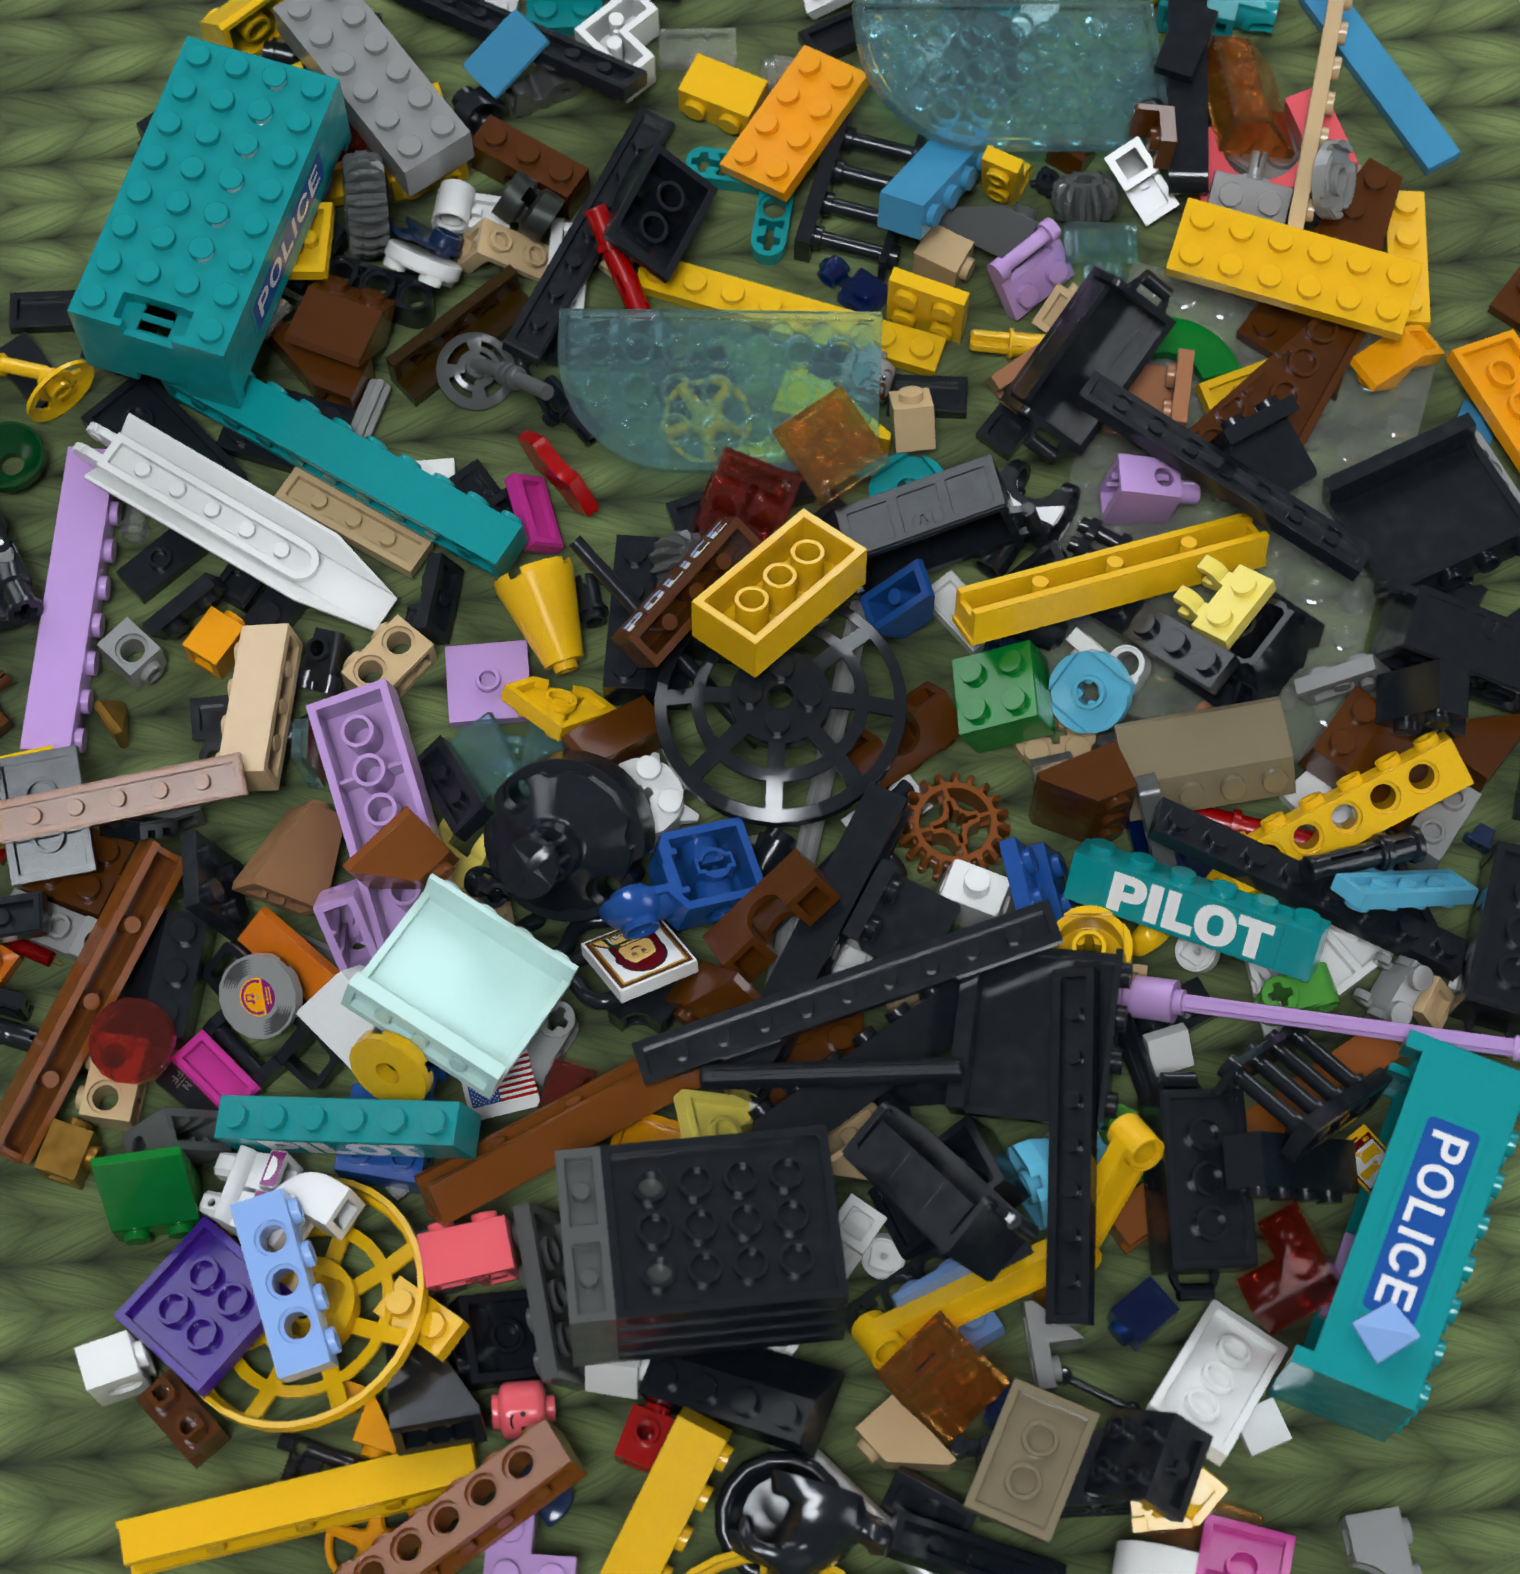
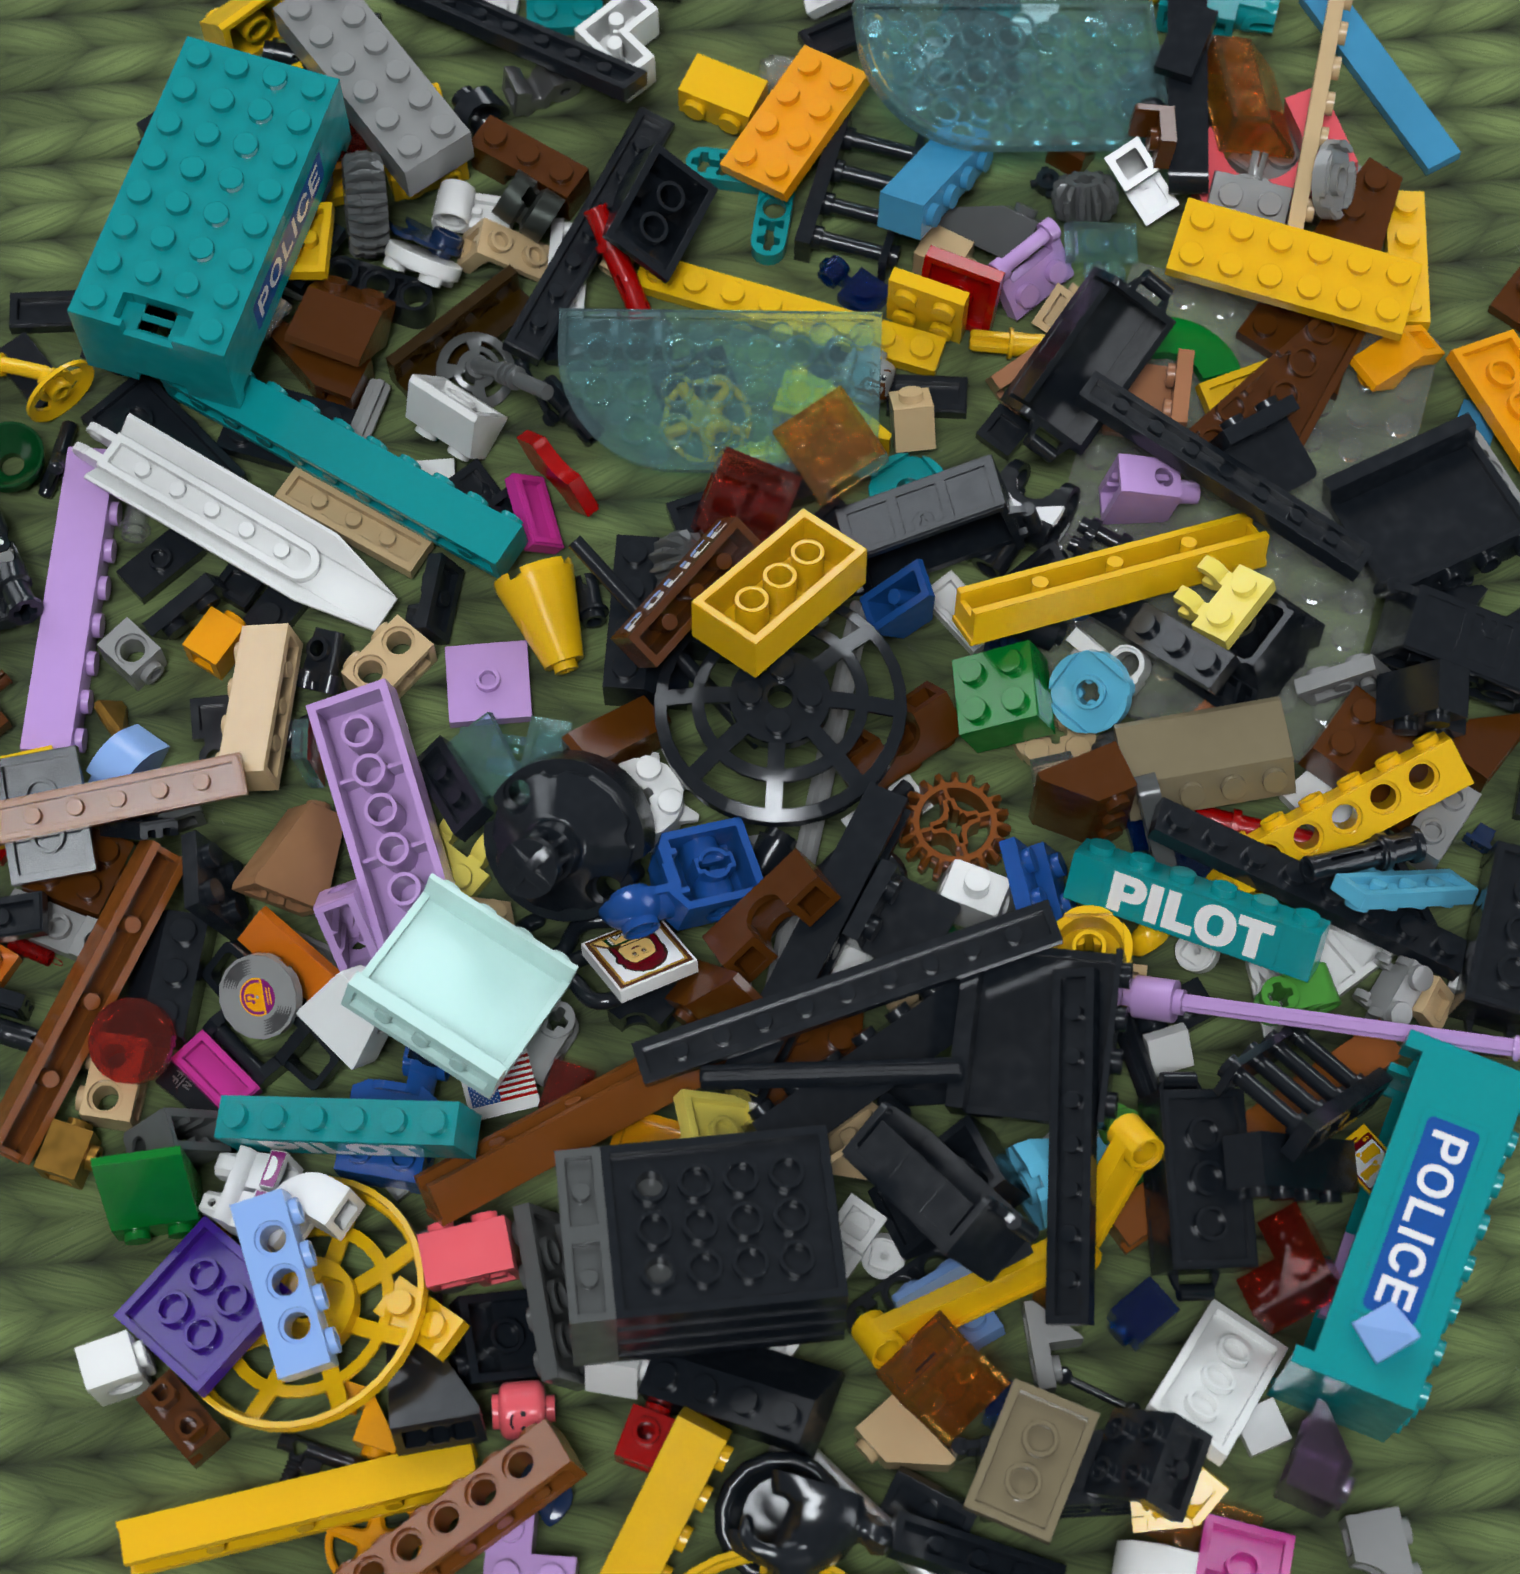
dark orange slope [342,806,459,889] -> none
yellow tile [349,1030,434,1101] -> none
dark azure slope [463,9,550,99] -> none
black pin [464,865,508,909] -> none
yellow plate [500,676,617,742] -> none
clear plate [659,28,737,70] -> none
yellow plate [981,145,1033,205] -> none
none -> black piece [38,420,78,499]
none -> light blue brick [86,724,170,783]
none -> white slope [405,374,508,462]
none -> red plate [921,245,1006,331]
none -> clear purple slope [1273,1399,1355,1519]

